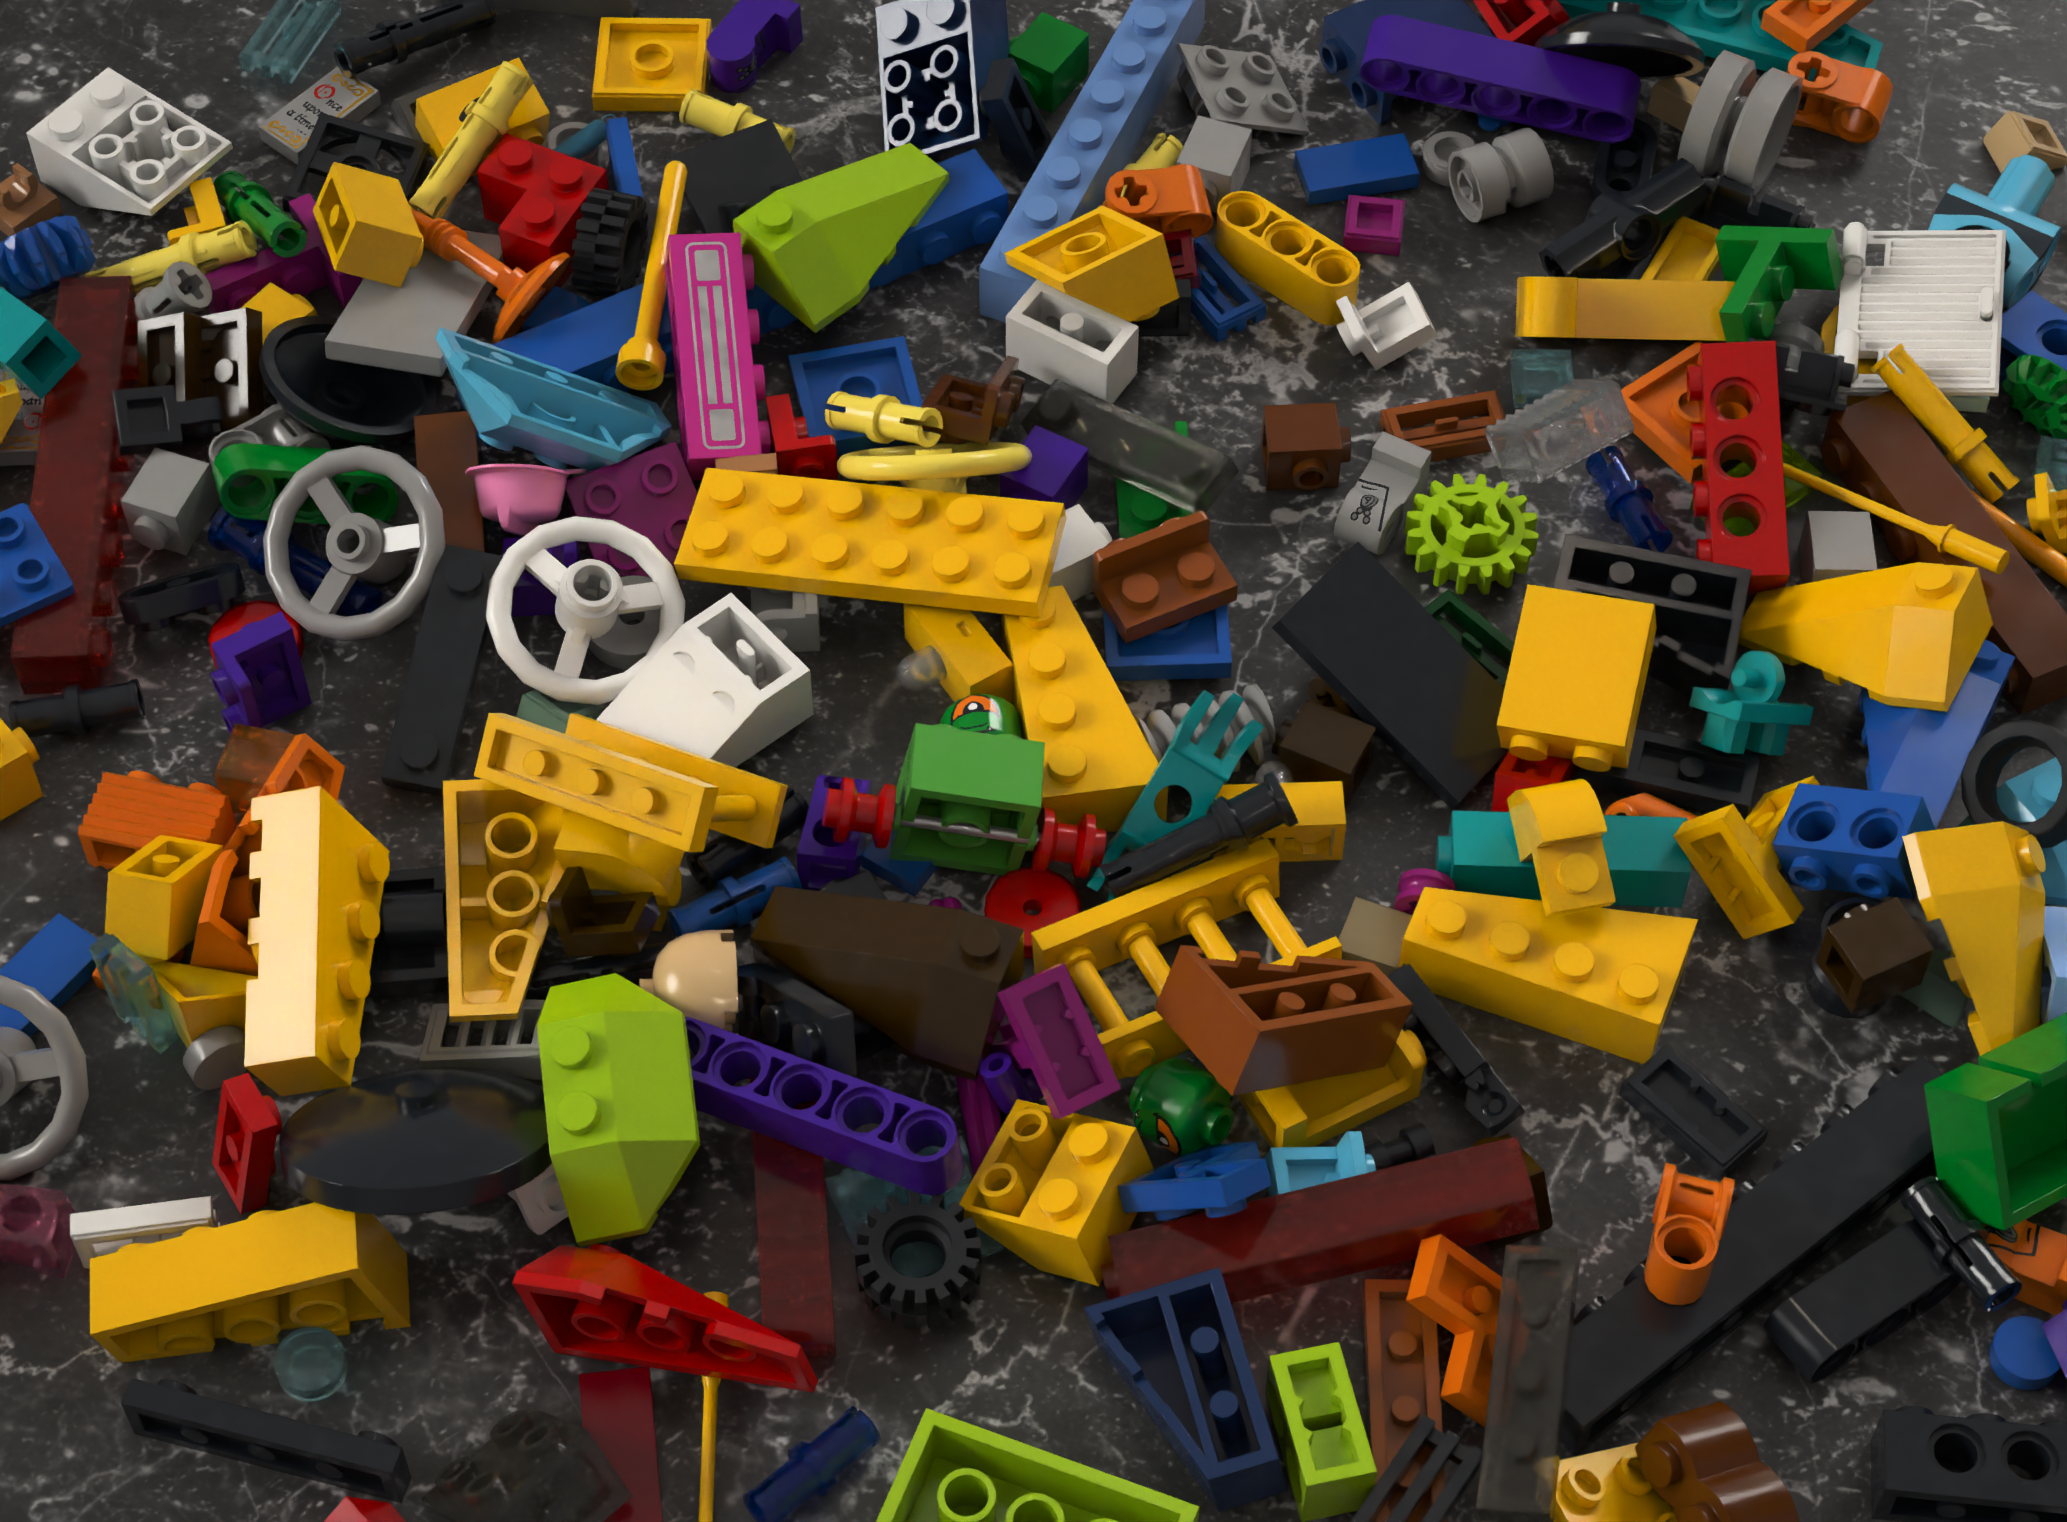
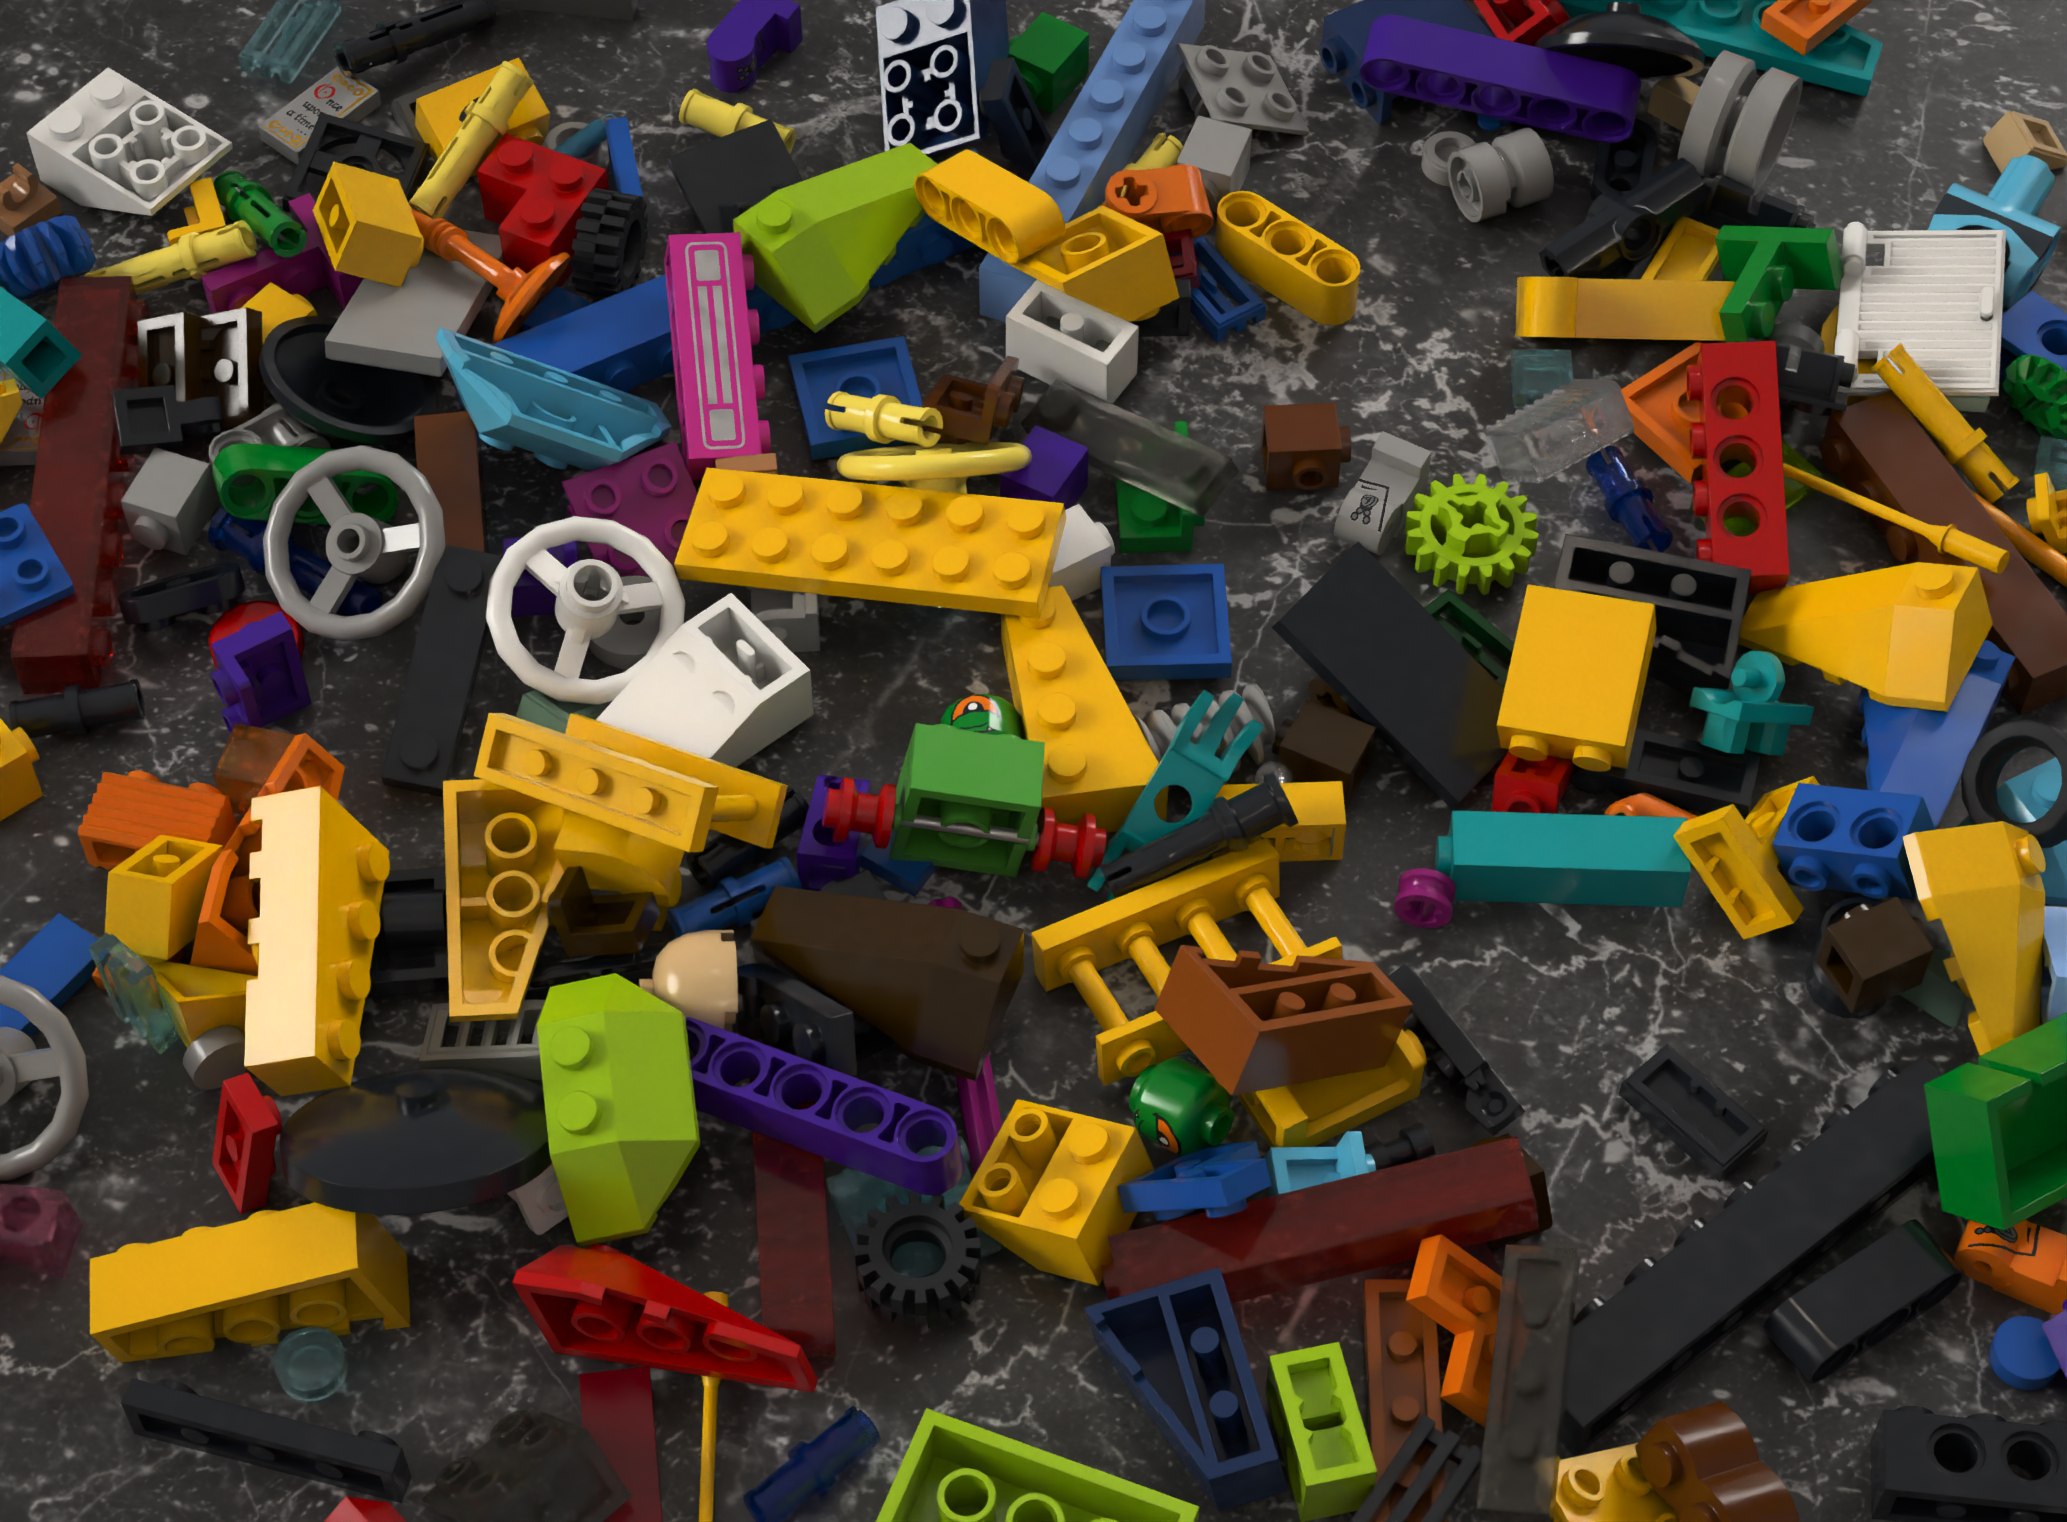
white tile [70,1196,221,1269] -> none
light grey bush [134,261,213,321] -> none
bright pink piece [465,464,586,536] -> none
yellow tile [592,17,712,112] -> none
yellow piece [615,161,687,391] -> none
red bracket [765,393,838,480] -> none
yellow piece [897,603,1013,702] -> none
dark purple arm [979,1052,1044,1114] -> none
red piece [984,867,1081,959] -> none
magenta bracket [989,963,1121,1119] -> none
dark orange bracket [1092,511,1238,643] -> none
blue tile [1294,133,1420,205] -> none
white bracket [1336,282,1438,370] -> none
dark tan tile [1338,897,1412,977] -> none
magenta tile [1343,195,1406,256] -> none
dark orange tile [1379,390,1512,462] -> none
yellow wedge [1398,887,1698,1064] -> none
yellow brick [1507,779,1616,917] -> none
orange piece [1644,1162,1735,1306] -> none
orange piece [1787,51,1893,143] -> none
light grey brick [1798,511,1878,584] -> none
black pin [1901,1176,2022,1312] -> none
none -> yellow beam [914,149,1065,264]

